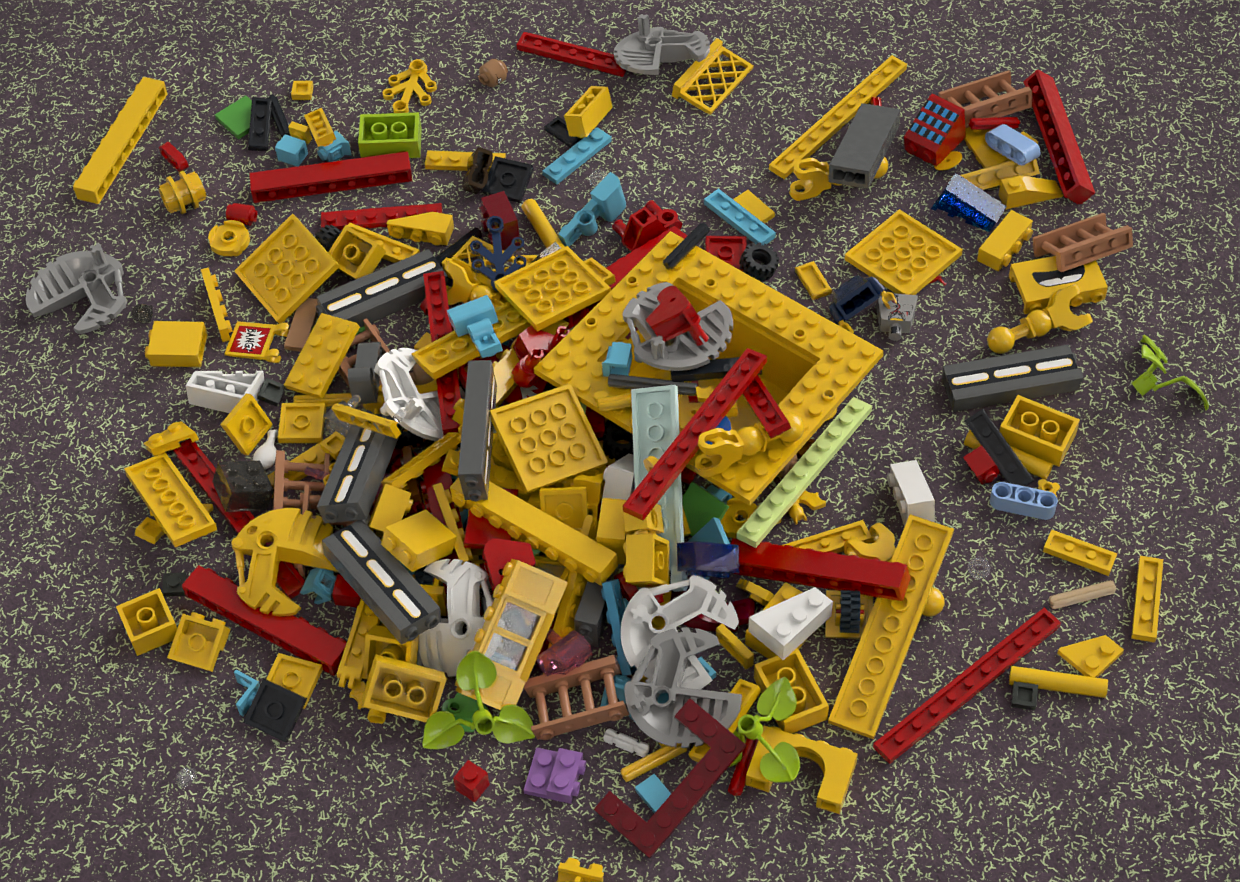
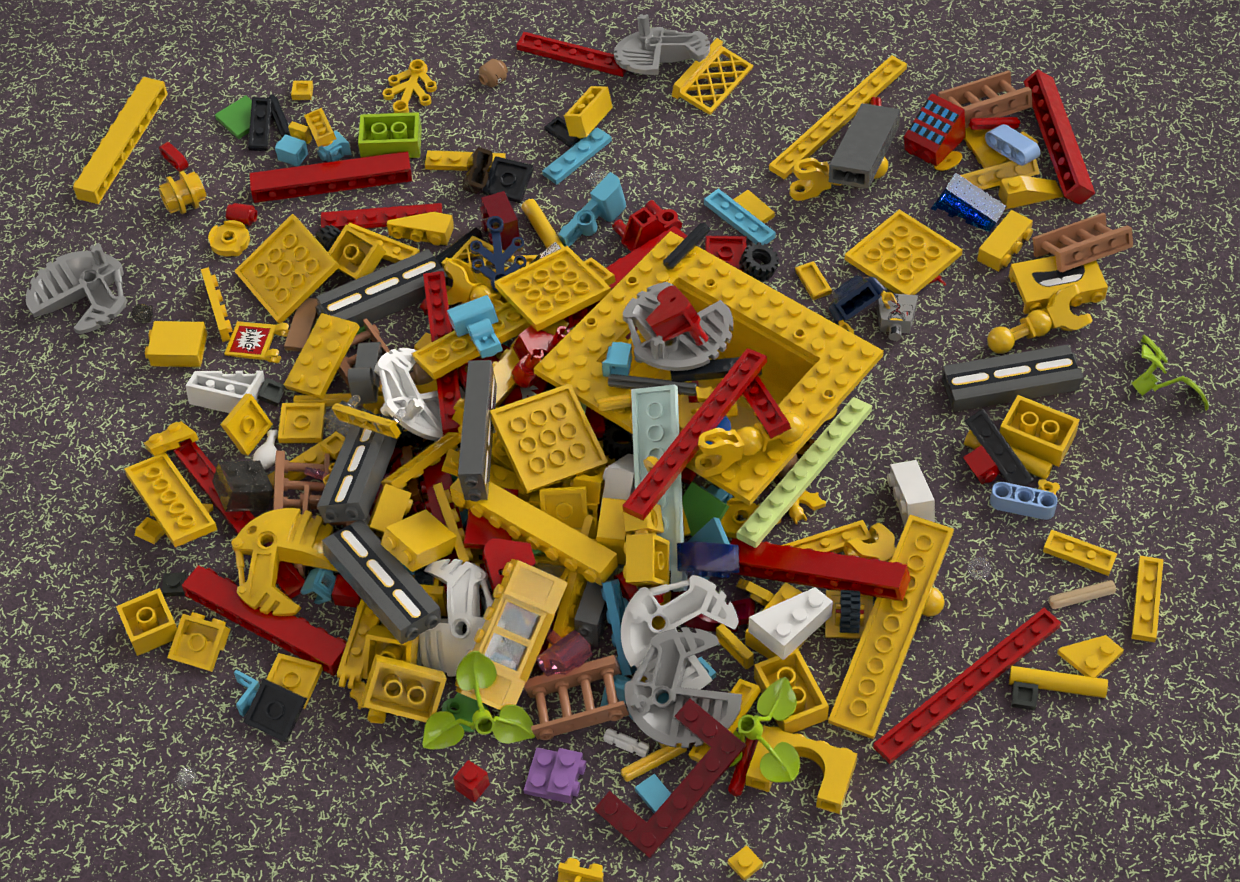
none -> yellow plate [728,845,763,881]

